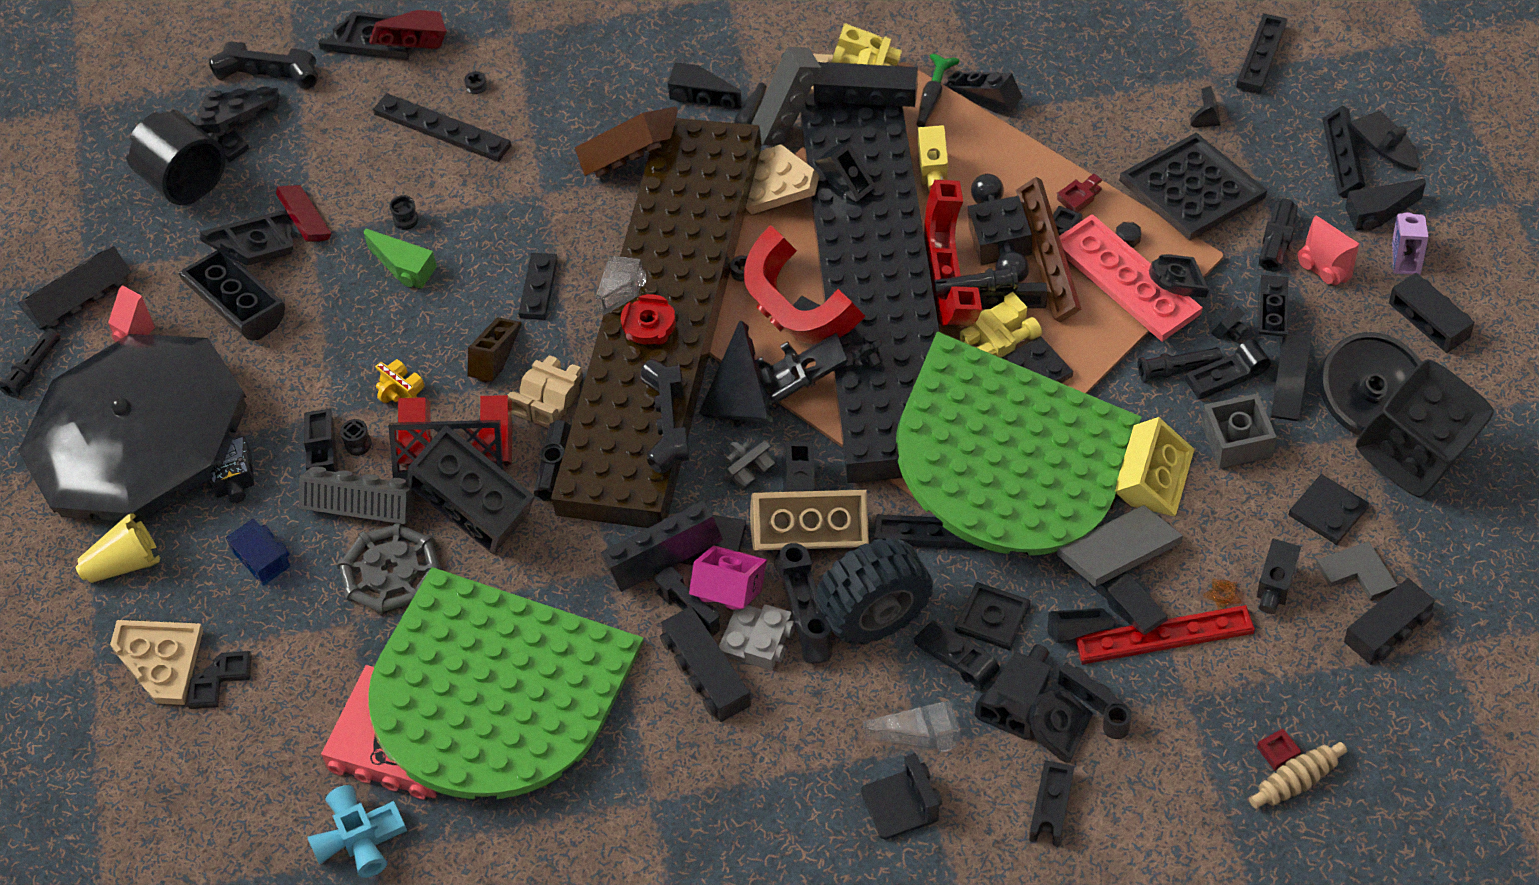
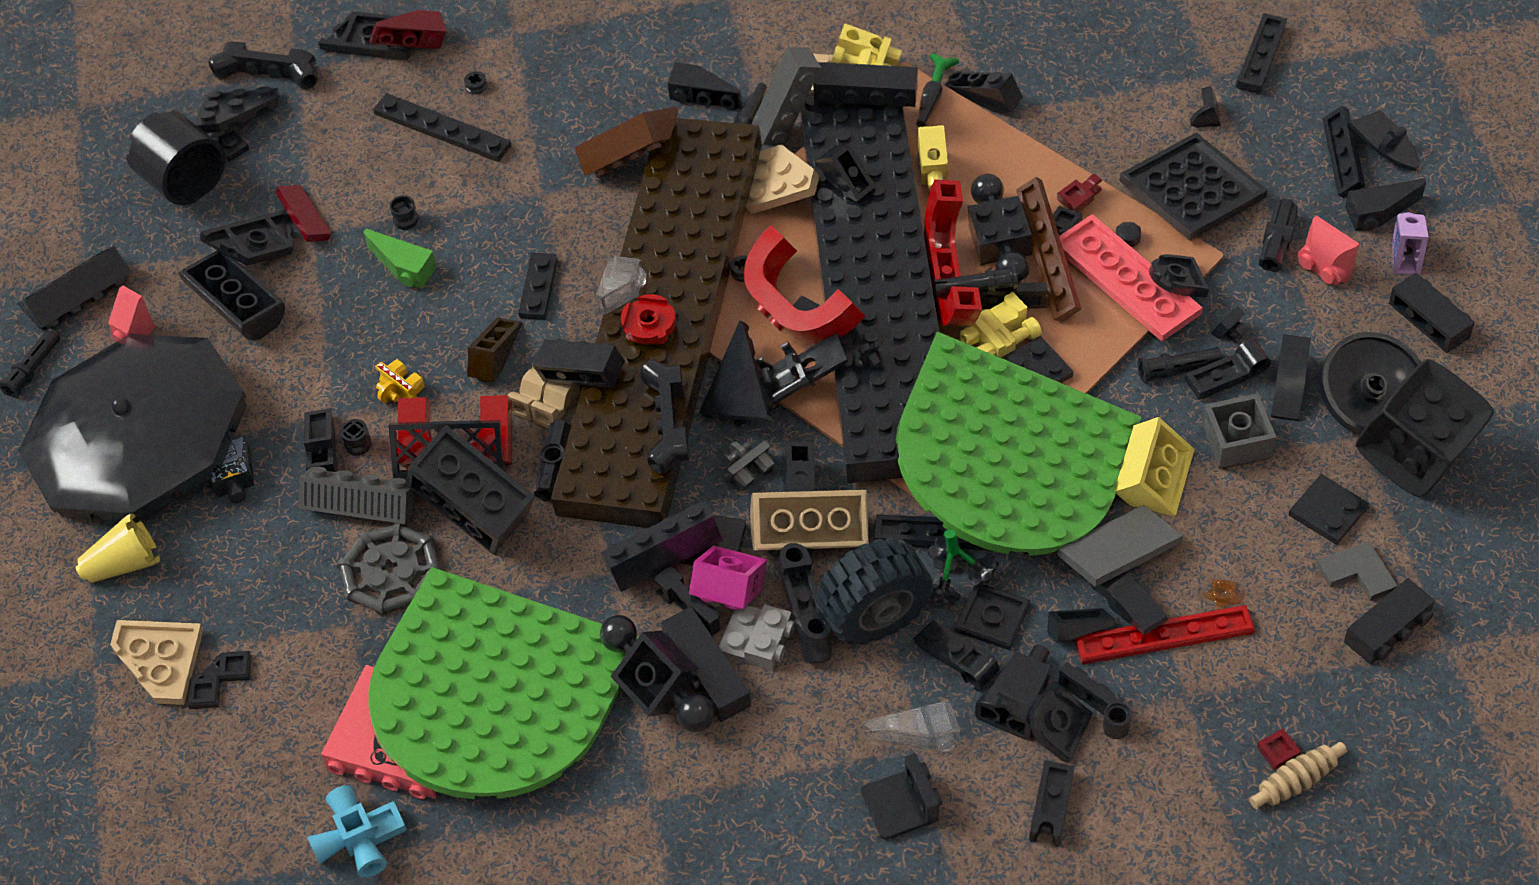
clear blue brick [226,518,291,586] -> none
black slope [1257,275,1289,337] -> none
black torso [1257,538,1301,614] -> none
none -> black brick [532,339,625,388]
none -> black brick [600,615,715,732]
none -> black plant [928,529,999,604]

